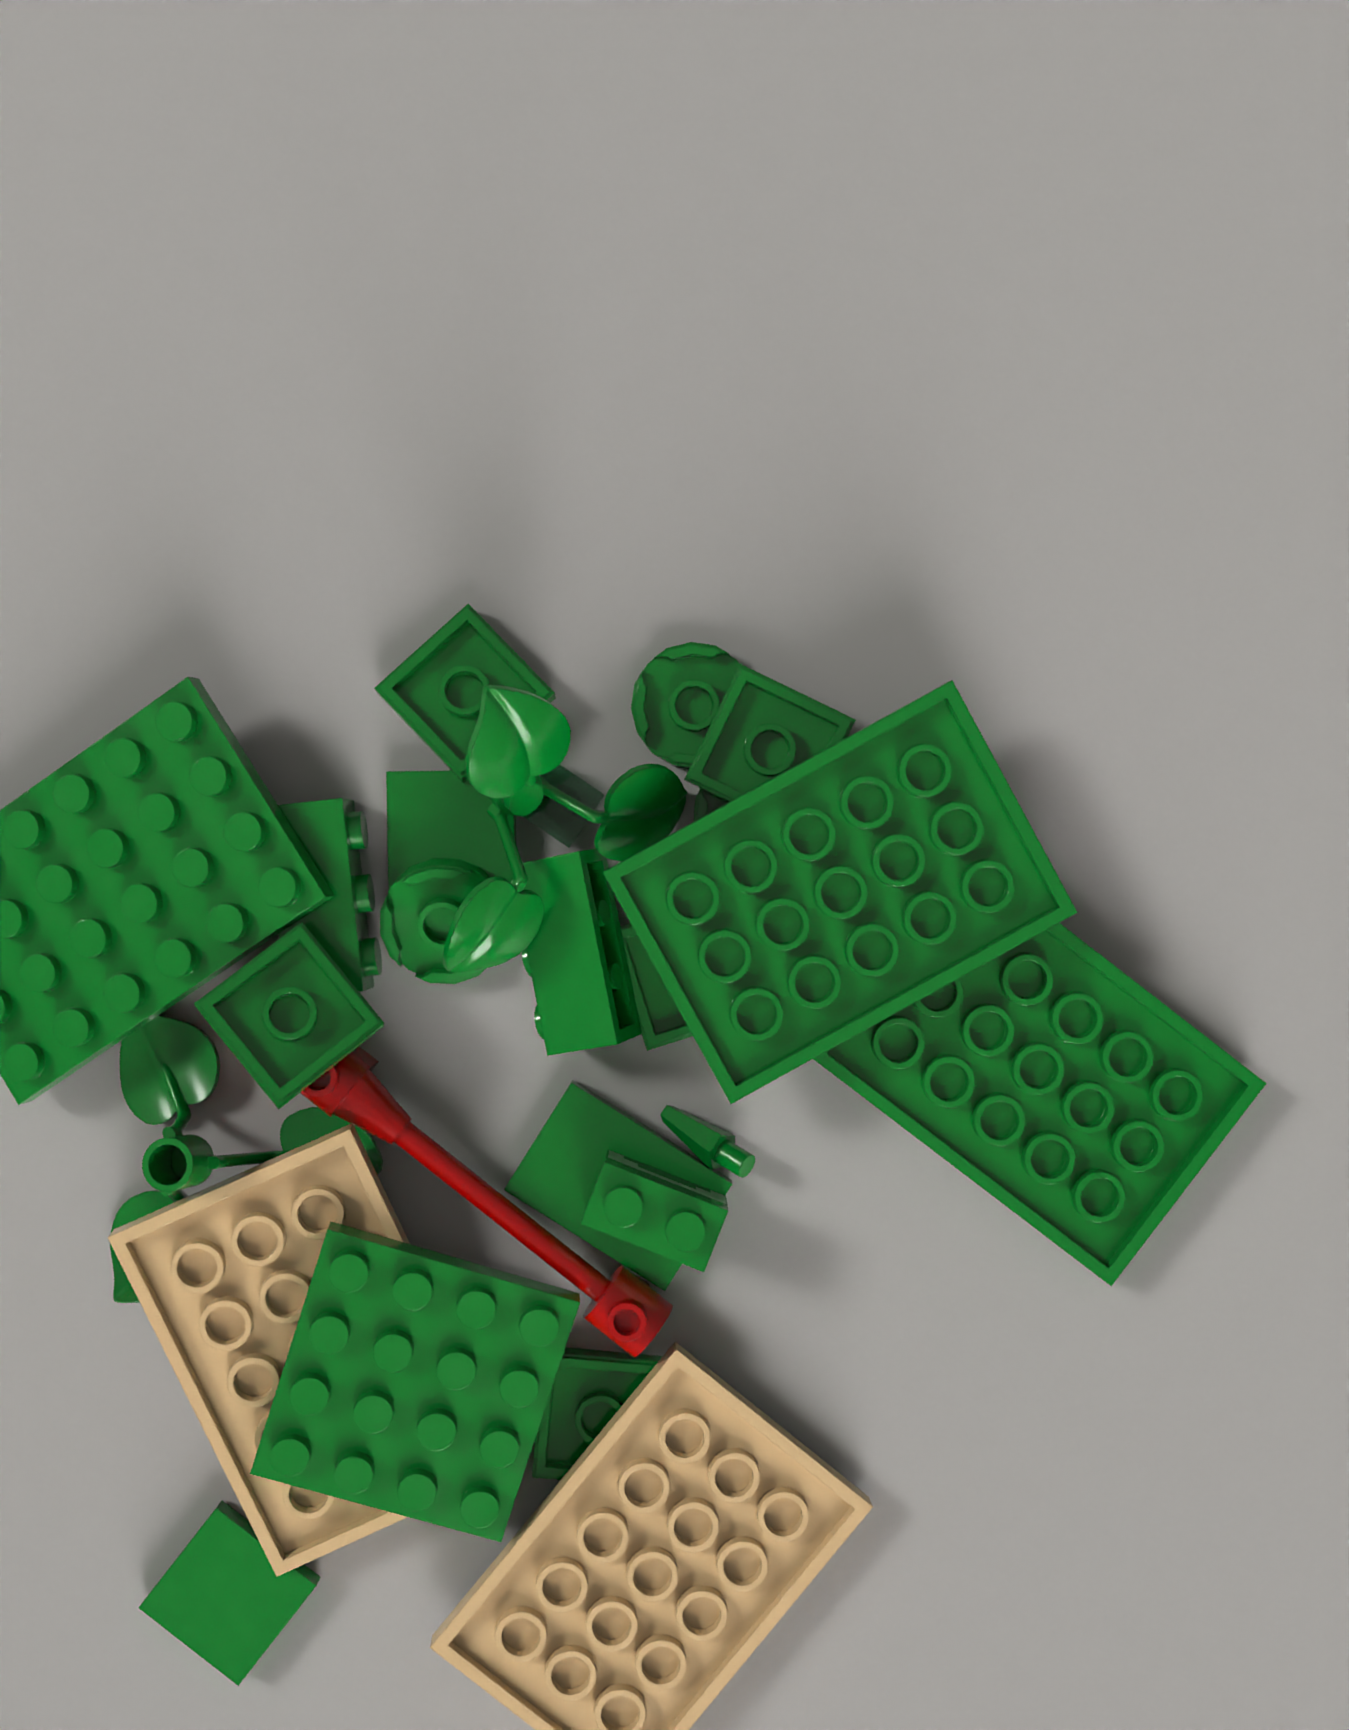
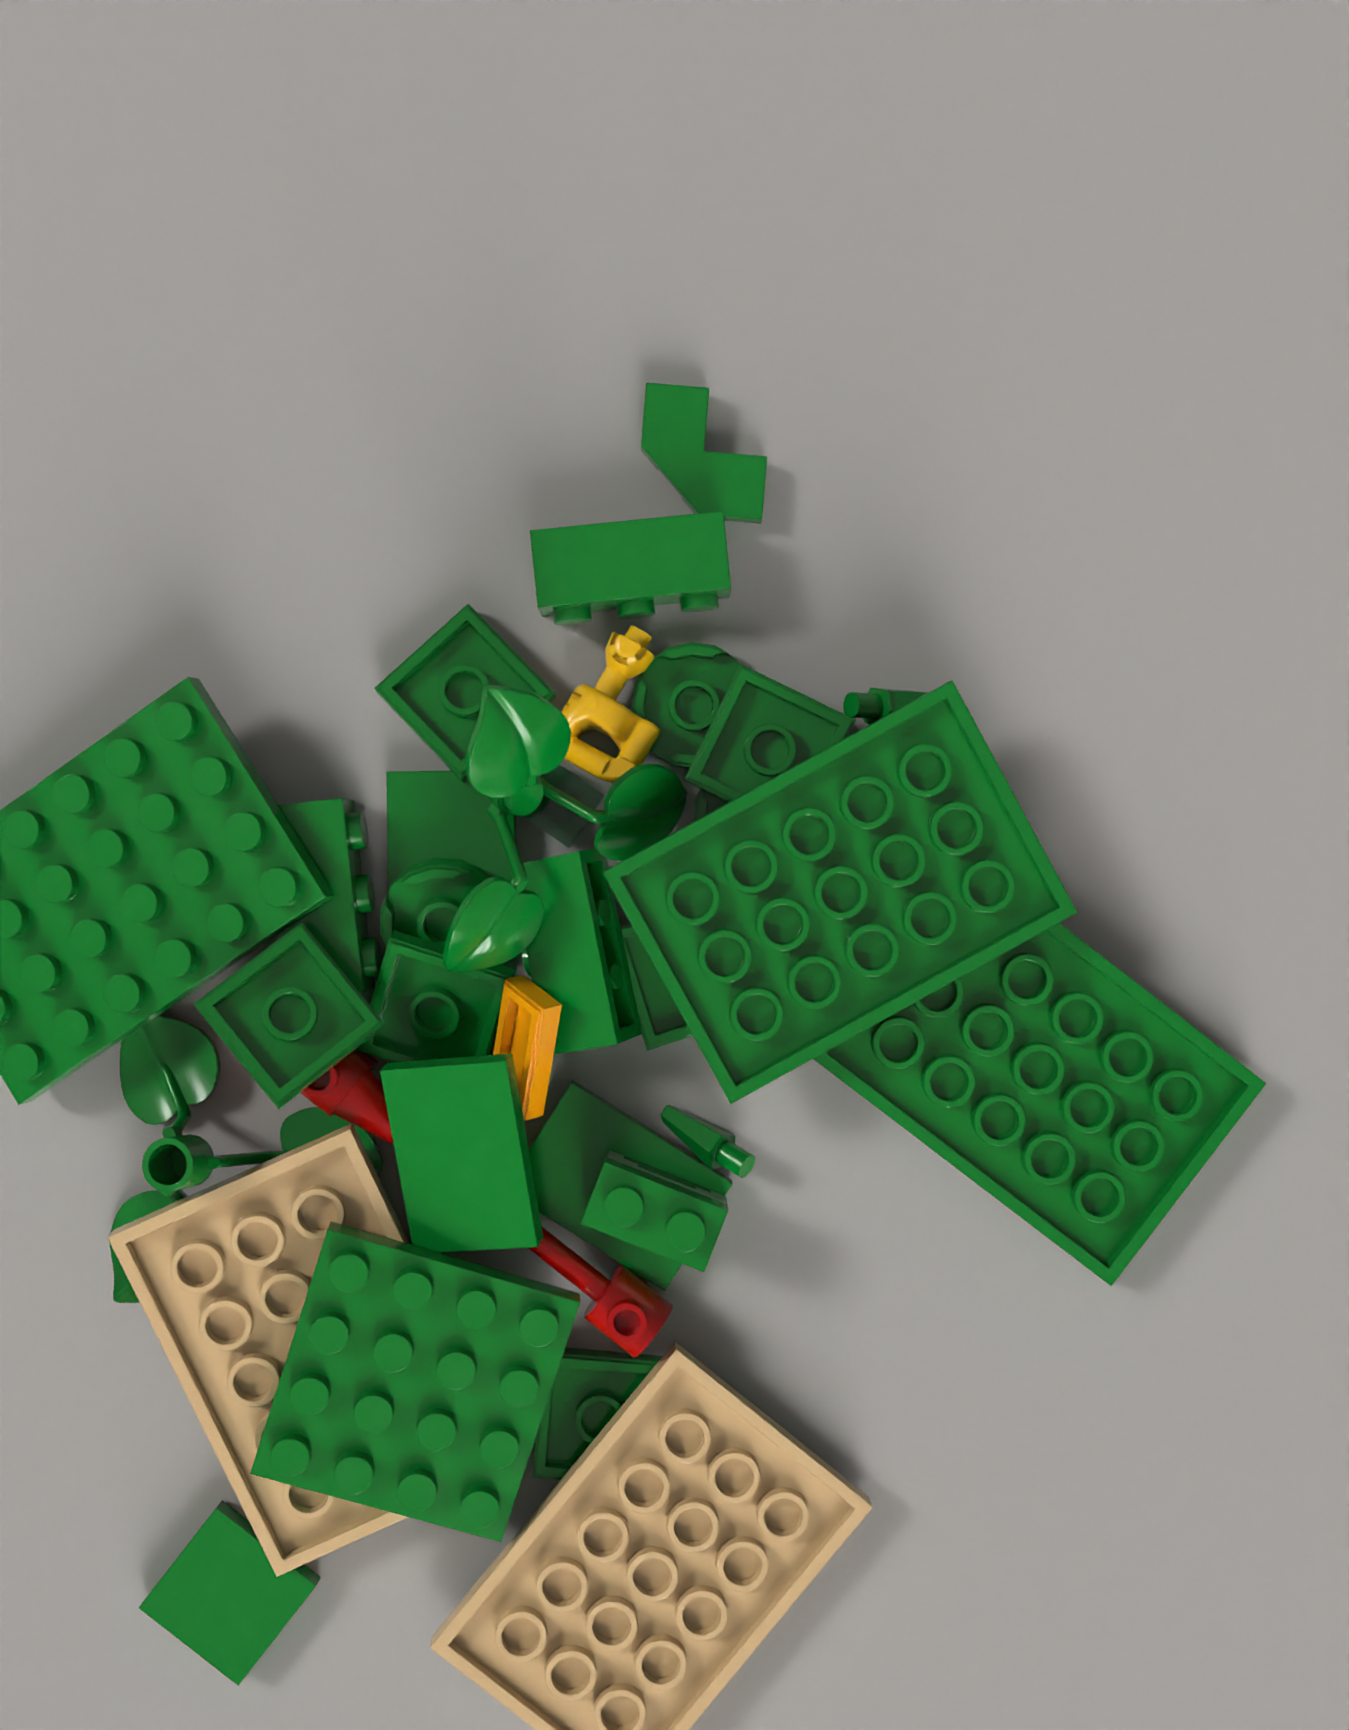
none -> green tile [357,930,517,1062]
none -> green tile [380,1053,543,1252]
none -> light orange tile [493,975,562,1121]
none -> green brick [530,511,731,625]
none -> yellow piece [561,625,660,783]
none -> green tile [641,382,767,524]
none -> green bar [843,688,928,724]

